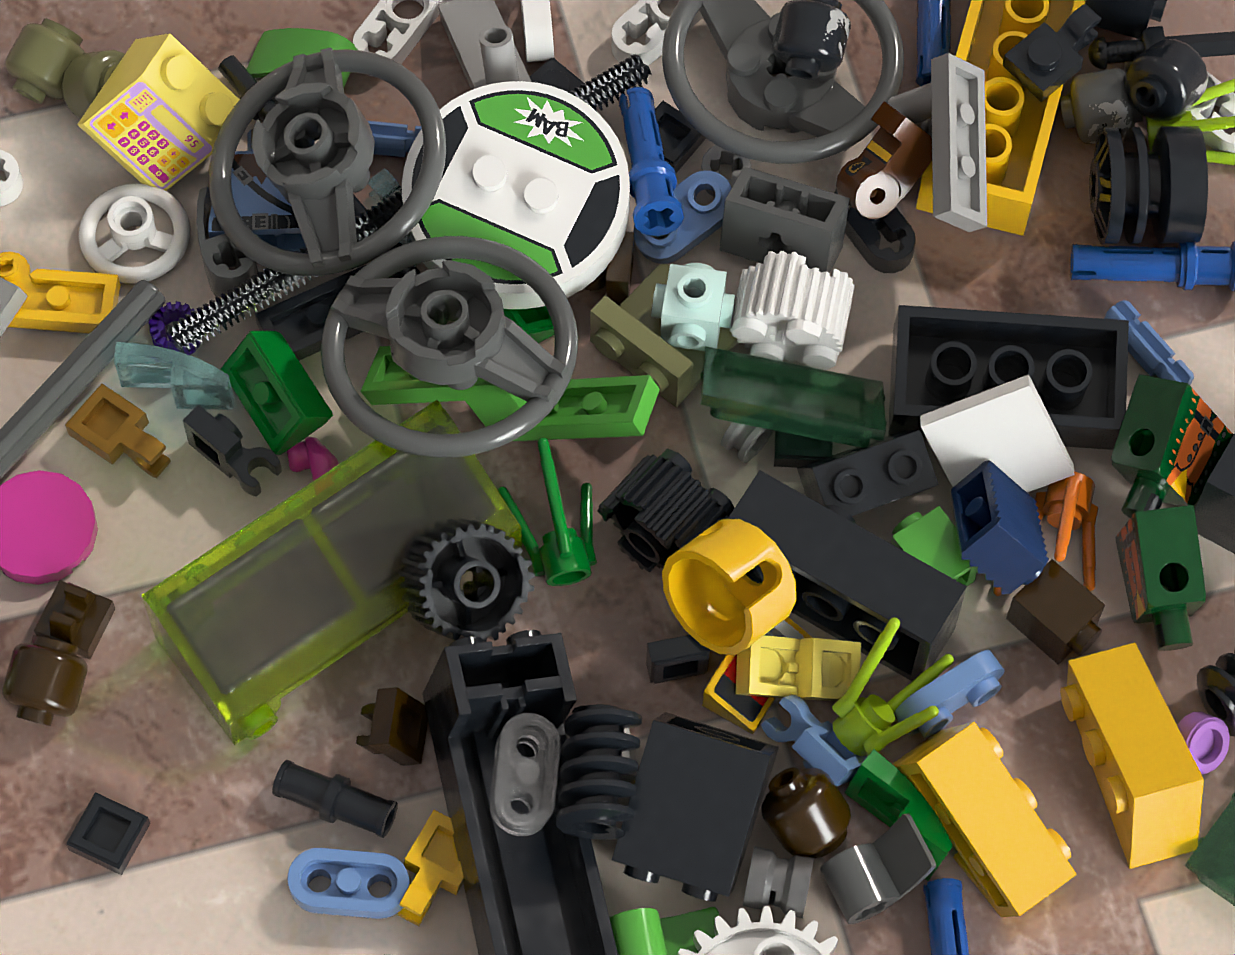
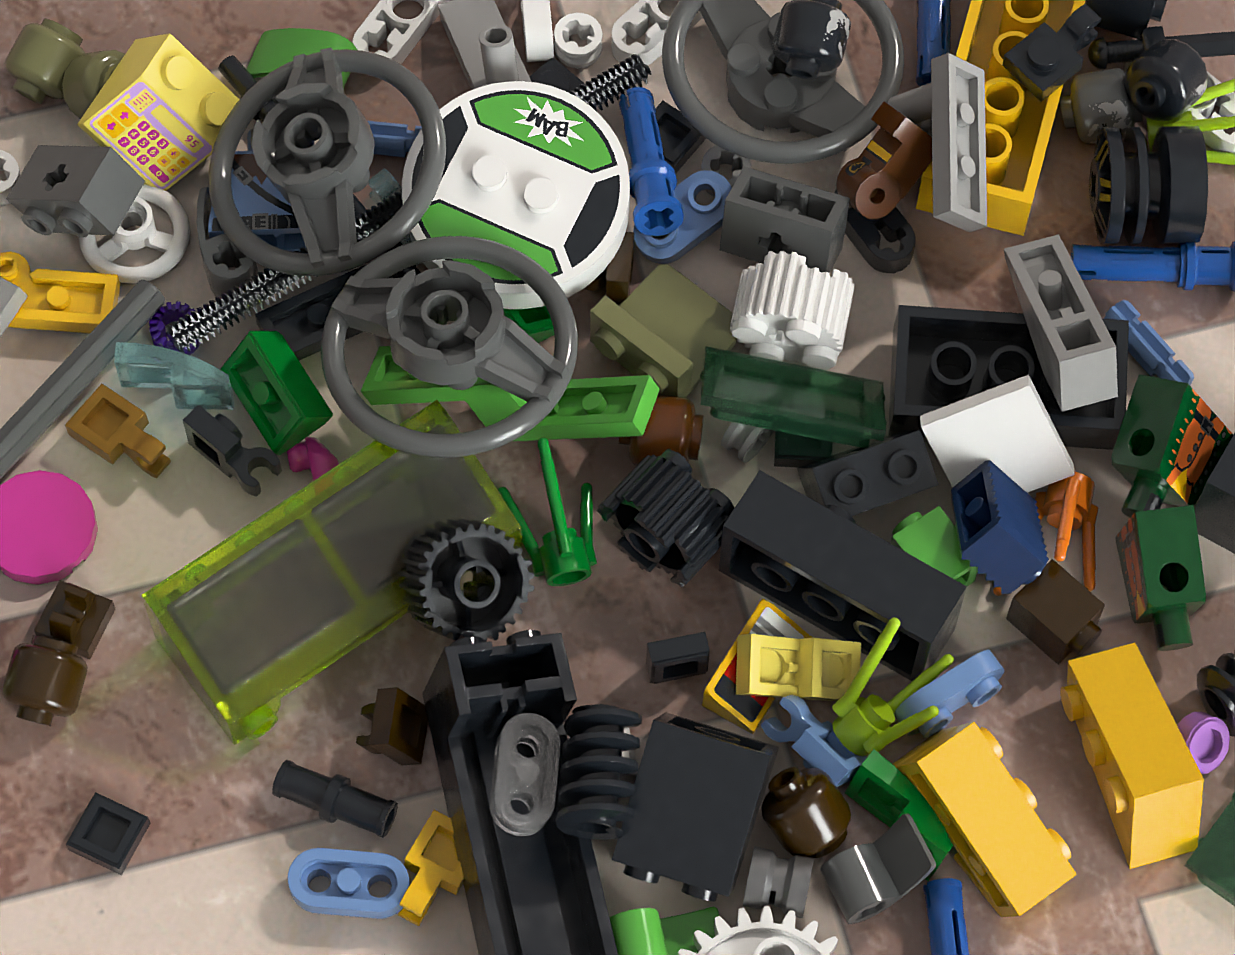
light aqua brick [651,263,736,353] -> none
yellow piece [662,519,796,655] -> none
none -> dark grey brick [6,145,145,237]
none -> white bush [554,12,603,69]
none -> reddish brown head [619,394,704,466]
none -> light grey slope [1004,234,1118,411]

